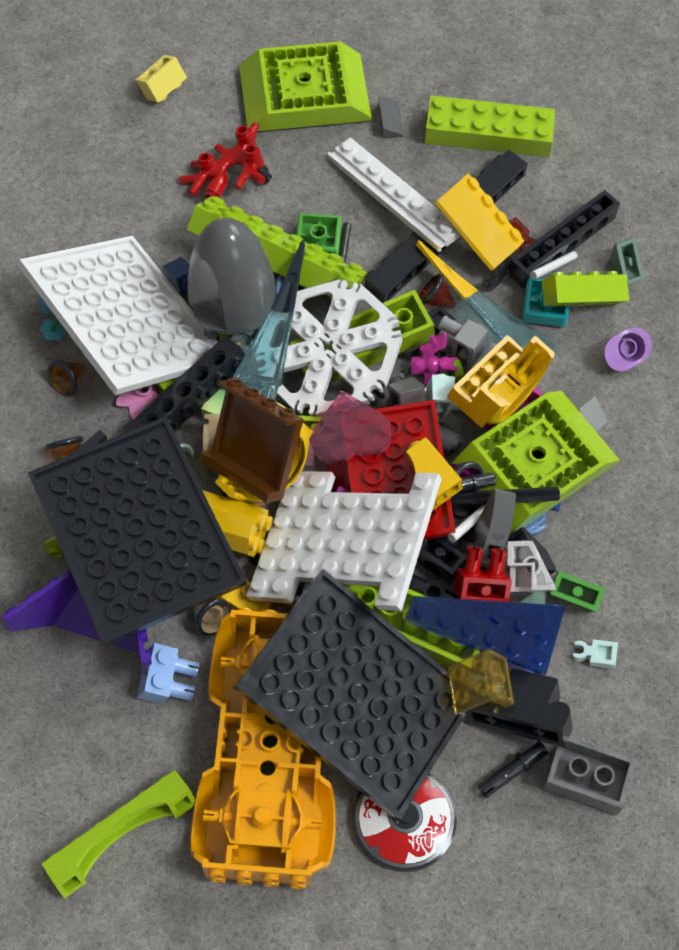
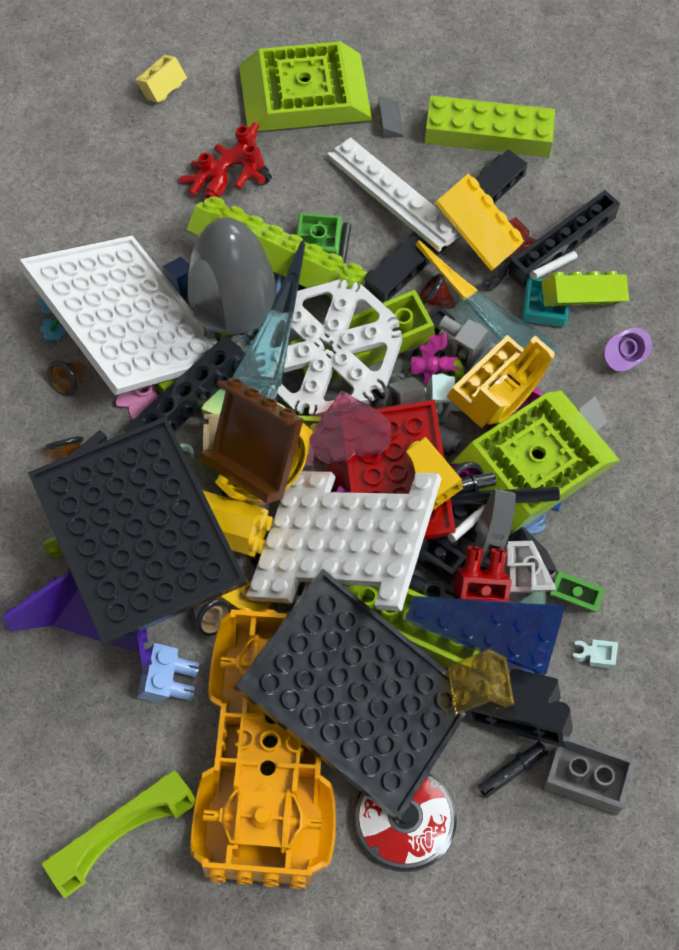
sand green slope [609,237,644,285] -> none

